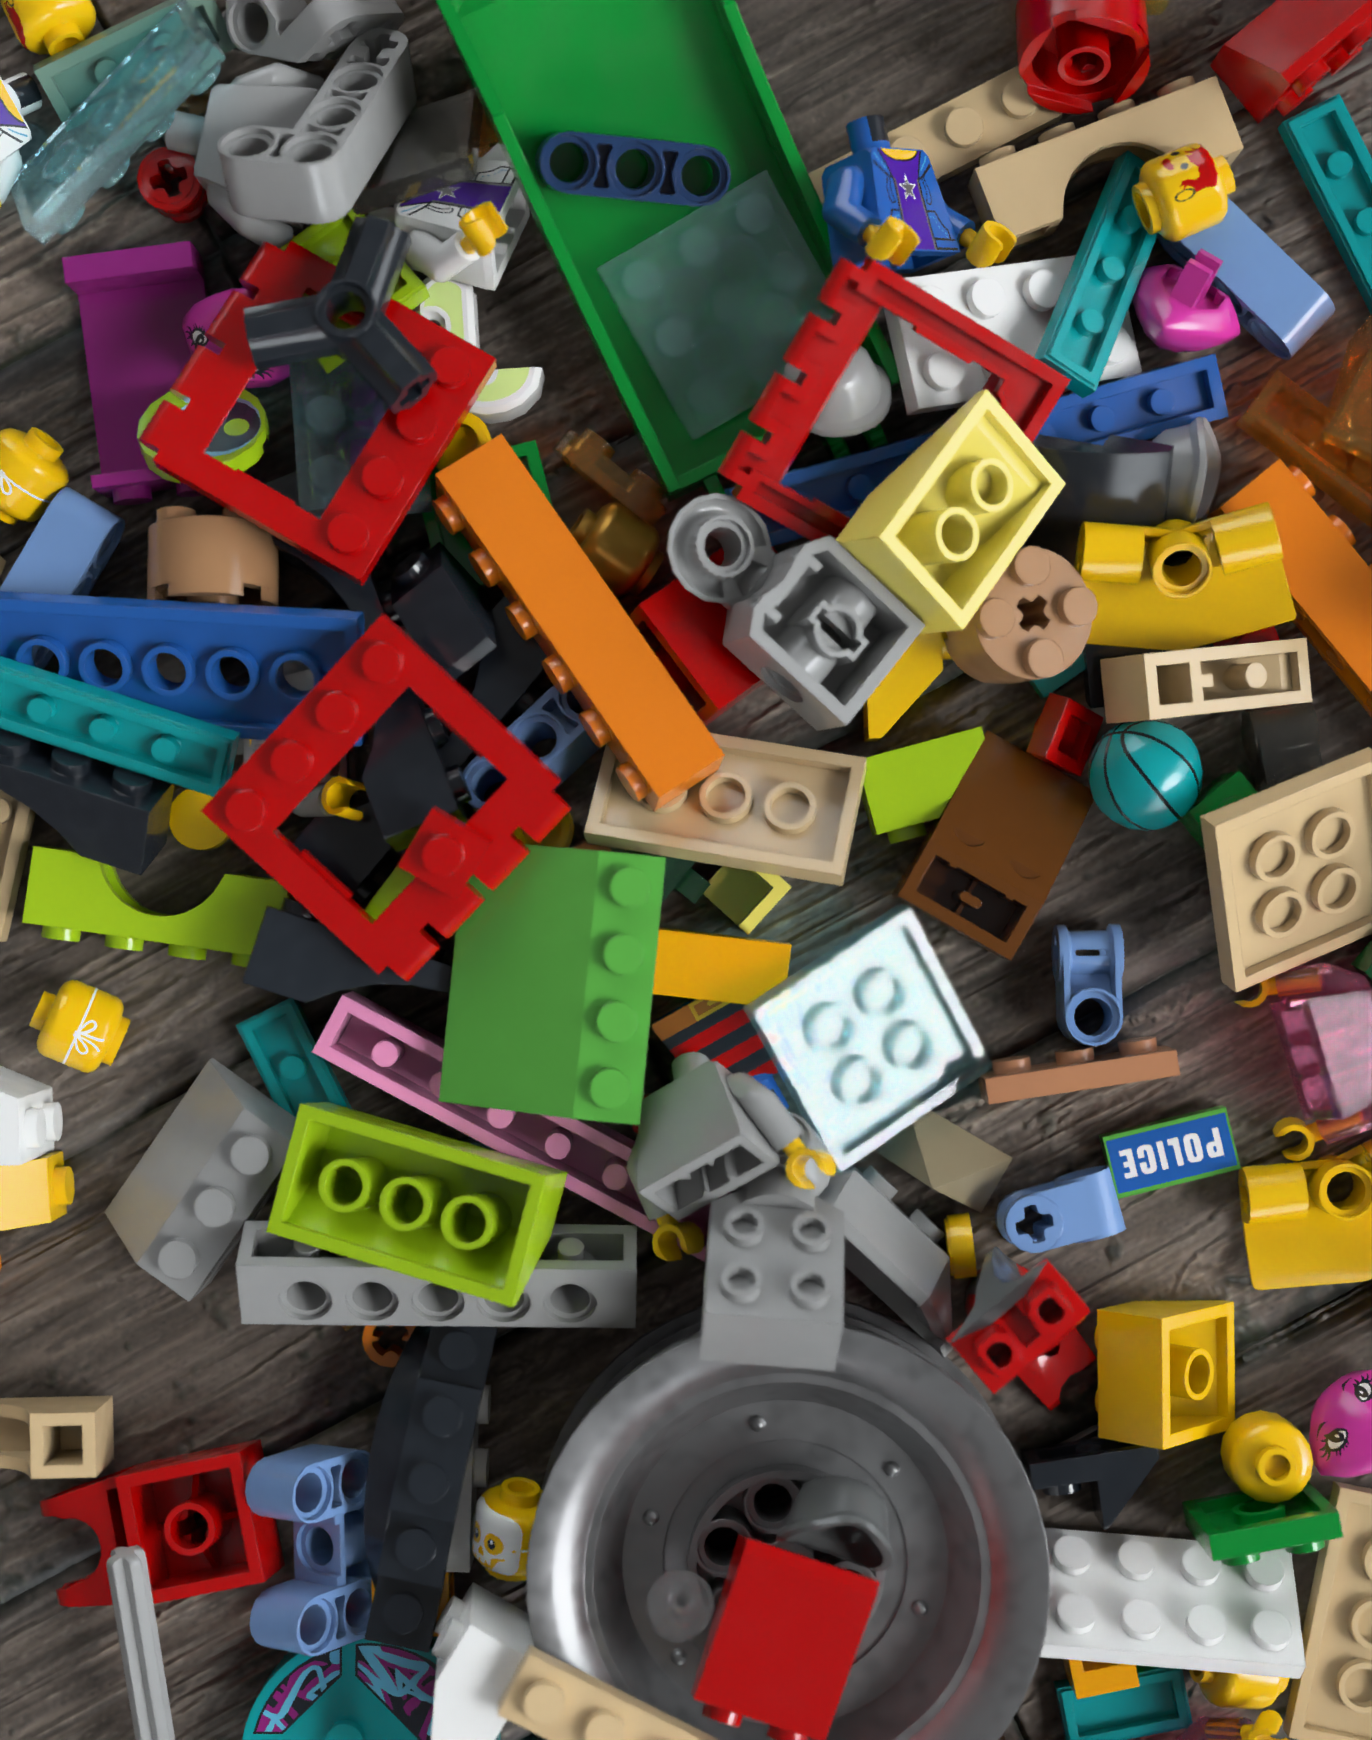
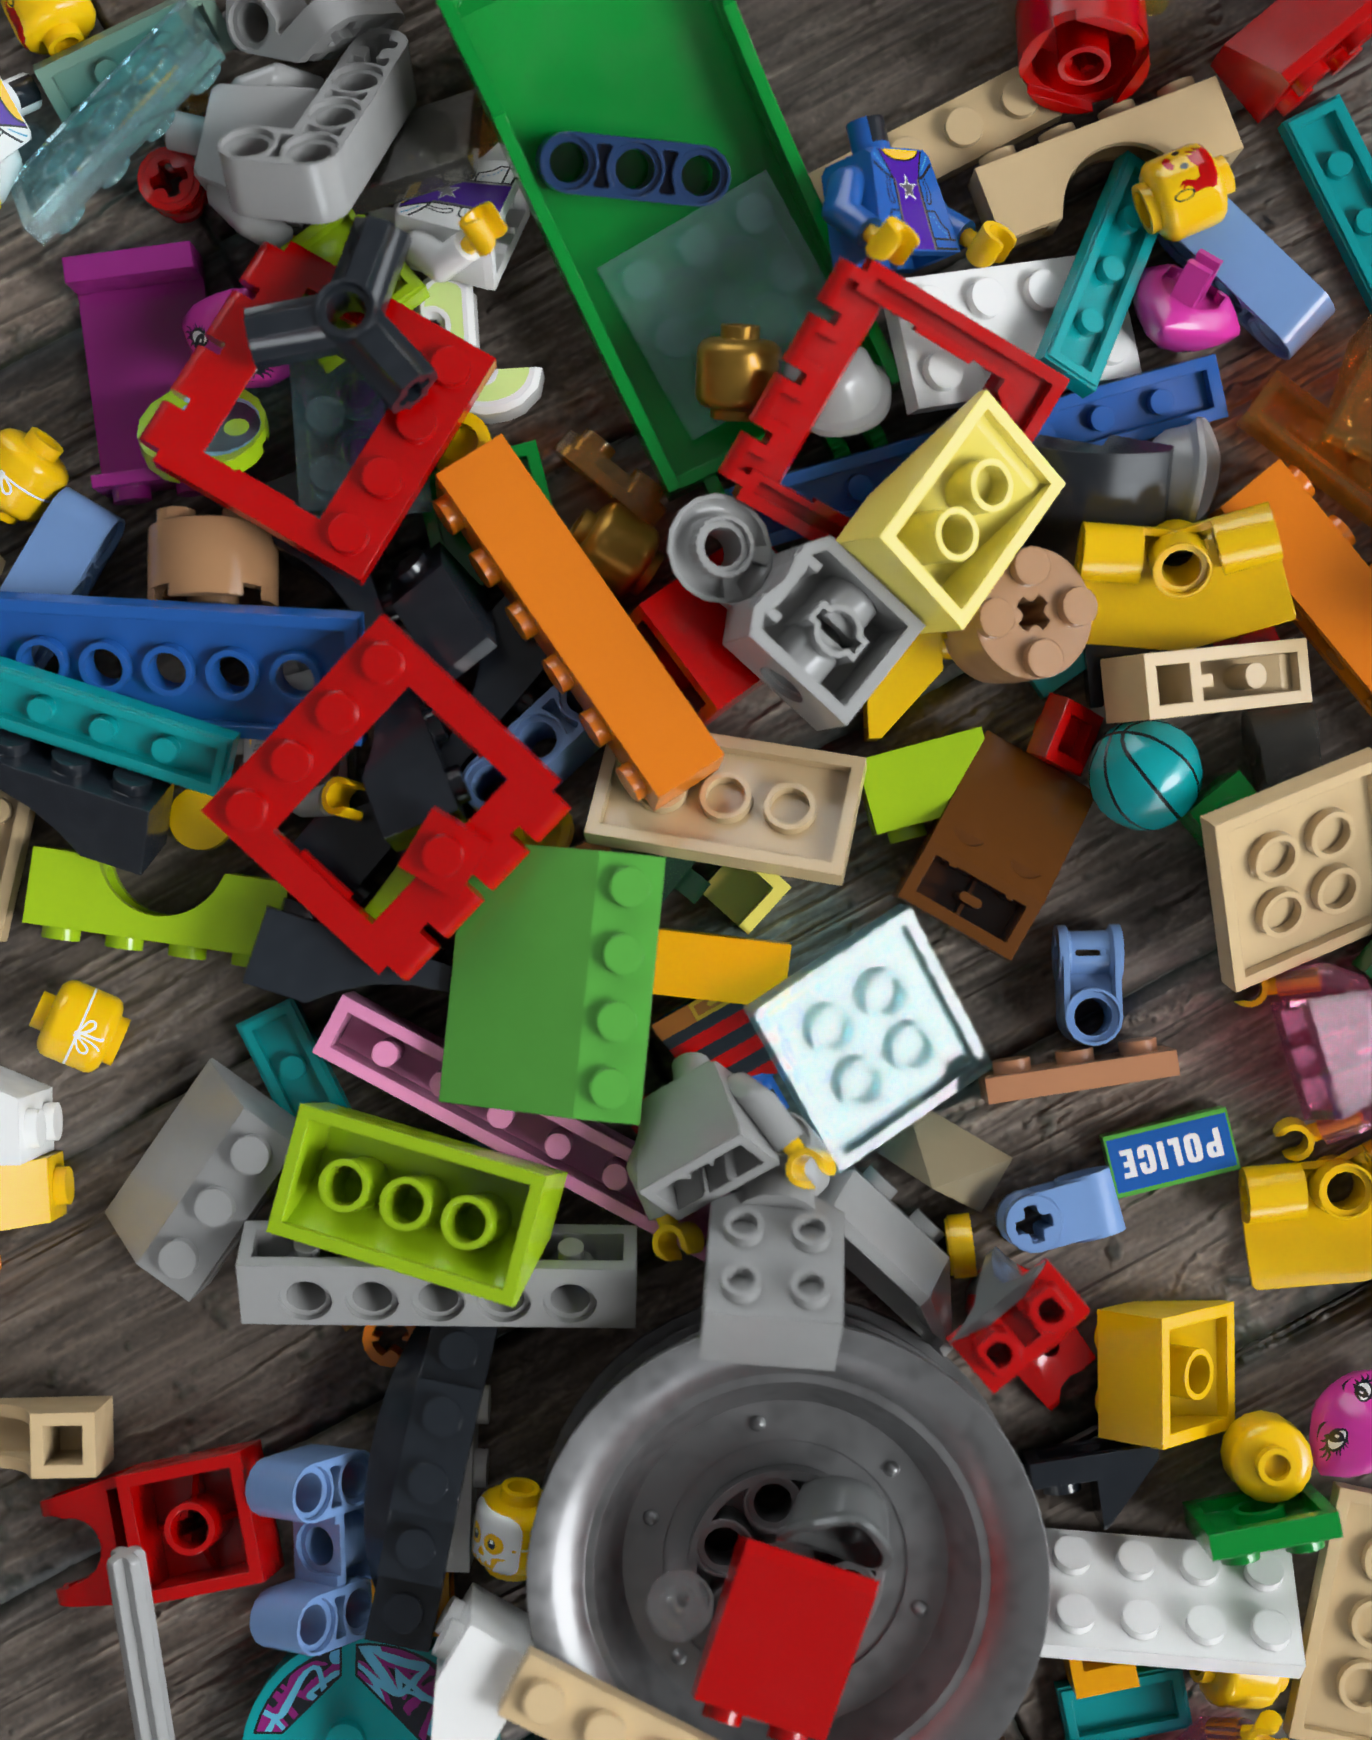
none -> pearl gold head [695,323,782,422]

